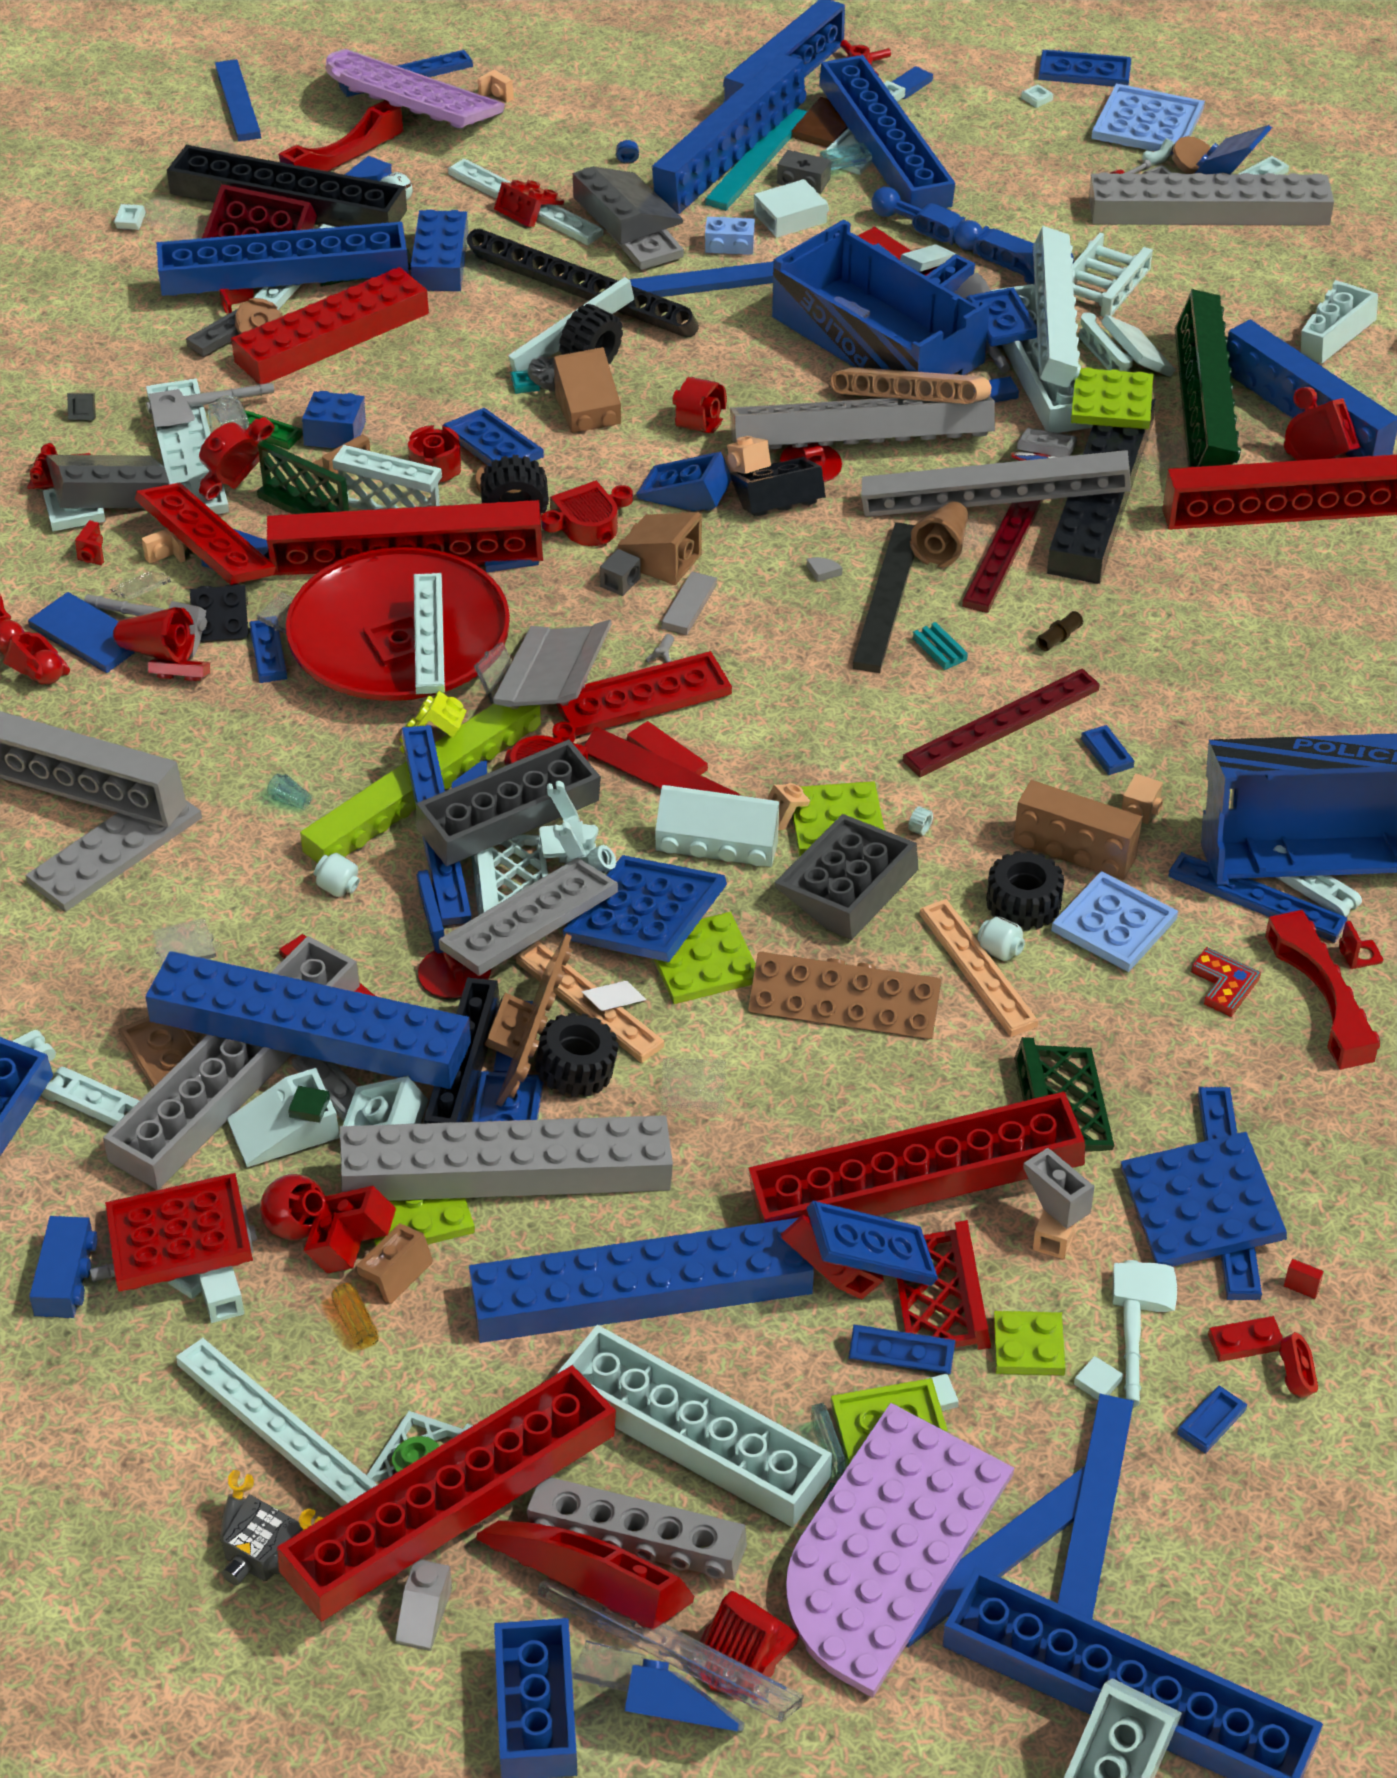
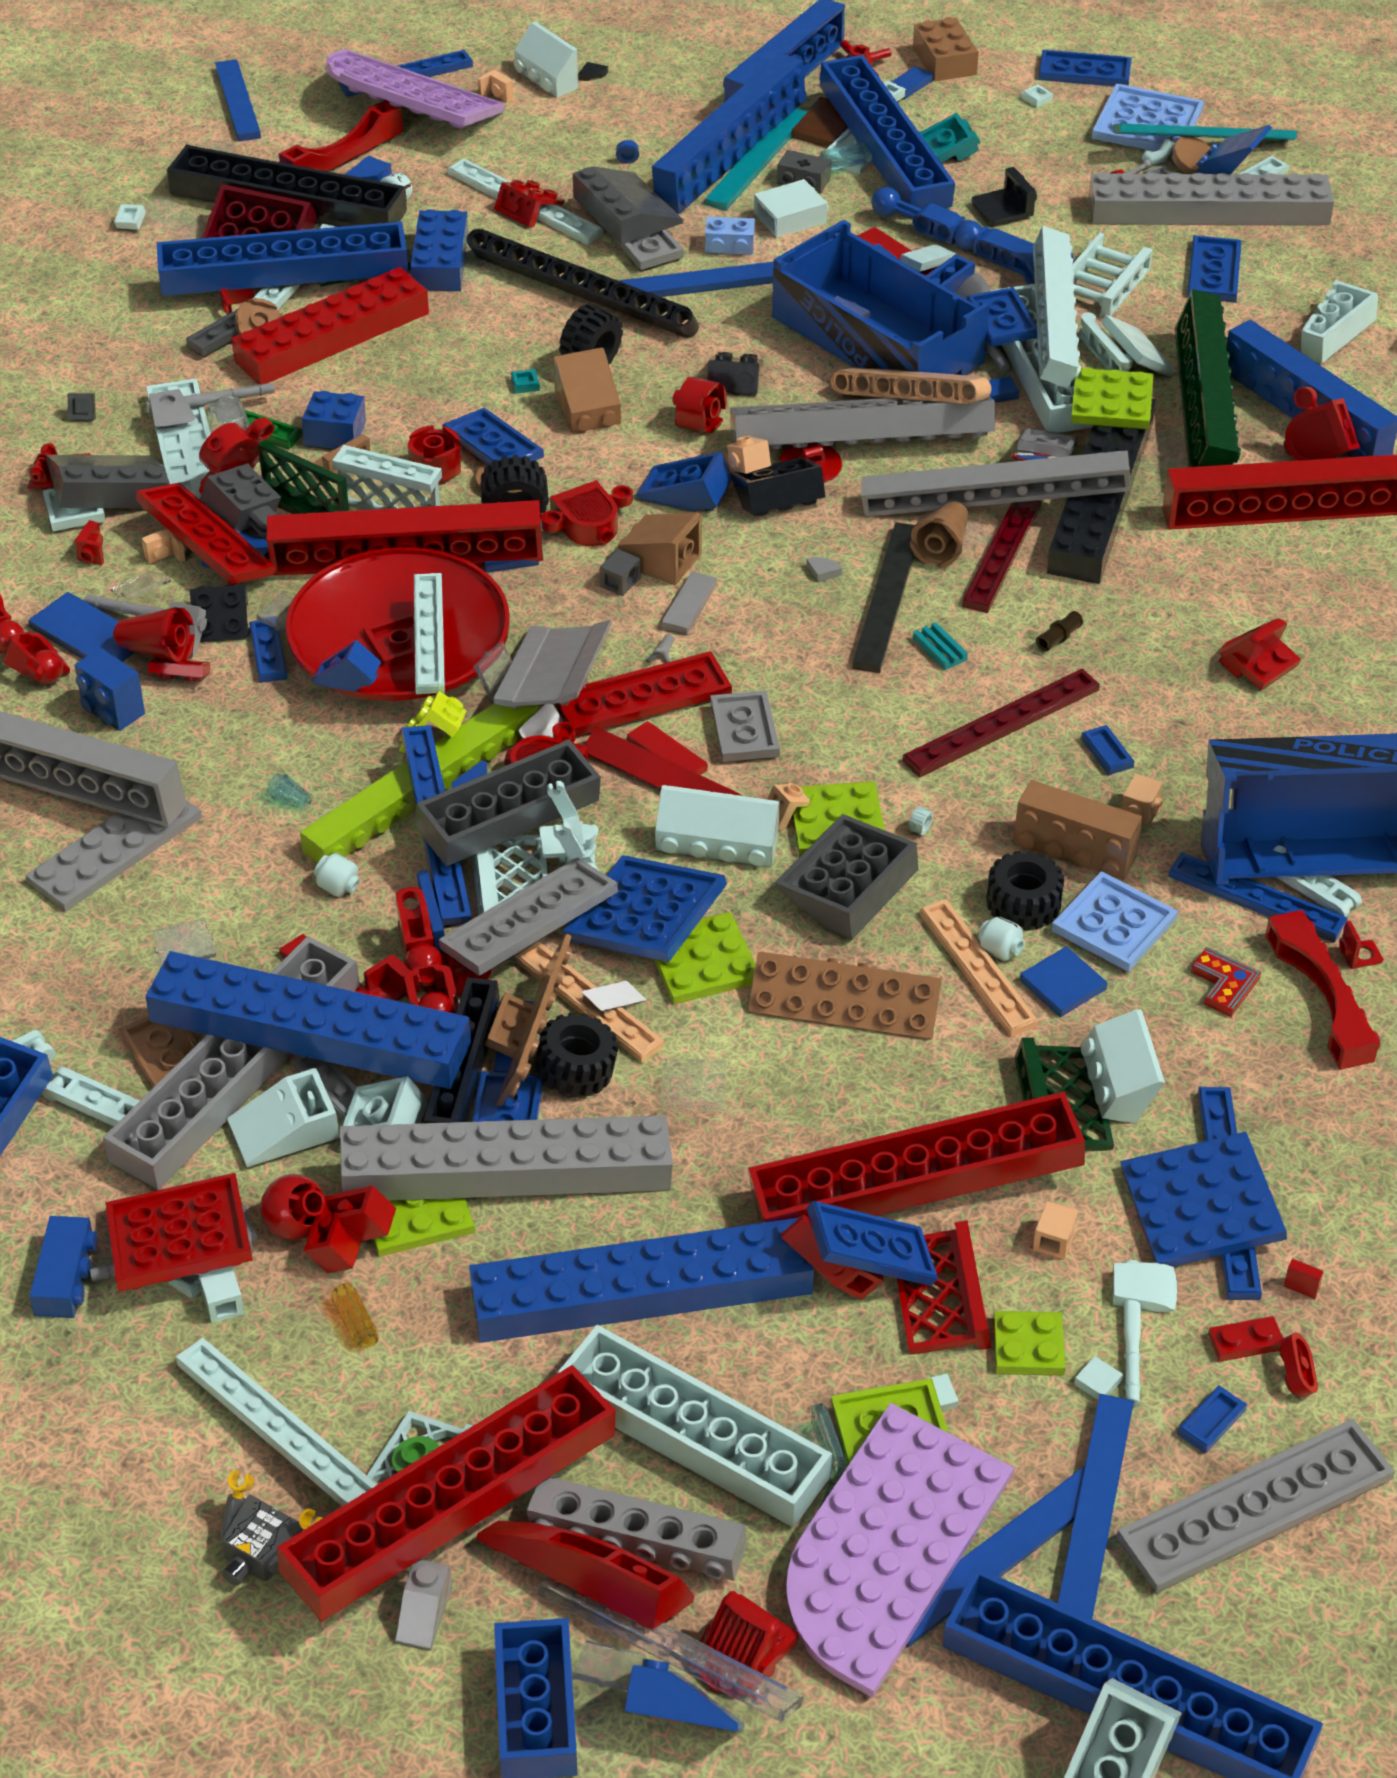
dark green tile [288,1086,330,1123] -> none
medium nougat panel [356,1223,433,1304] -> none
light aqua tile [508,277,634,372] -> none
dark grey wheel [528,356,555,392] -> none
light aqua axle [587,845,616,874] -> none
blue tile [849,1324,956,1374] -> none
light grey slope [1023,1148,1095,1229] -> none
none -> blue brick [74,647,145,731]
none -> dark grey brick [200,463,281,537]
none -> blue slope [312,640,381,692]
none -> red panel [364,954,411,1001]
none -> red piece [396,887,459,1014]
none -> light aqua slope [514,21,578,98]
none -> white sticker [518,704,563,739]
none -> black tile [579,62,608,81]
none -> black bracket [707,352,763,394]
none -> light grey plate [710,690,780,762]
none -> medium nougat brick [913,17,979,82]
none -> teal plate [919,112,980,162]
none -> black bracket [971,166,1037,225]
none -> blue tile [1020,946,1108,1017]
none -> light aqua slope [1081,1009,1165,1123]
none -> teal tile [1113,123,1297,141]
none -> light grey plate [1116,1419,1395,1593]
none -> blue tile [1187,235,1242,303]
none -> red piece [1218,618,1301,691]

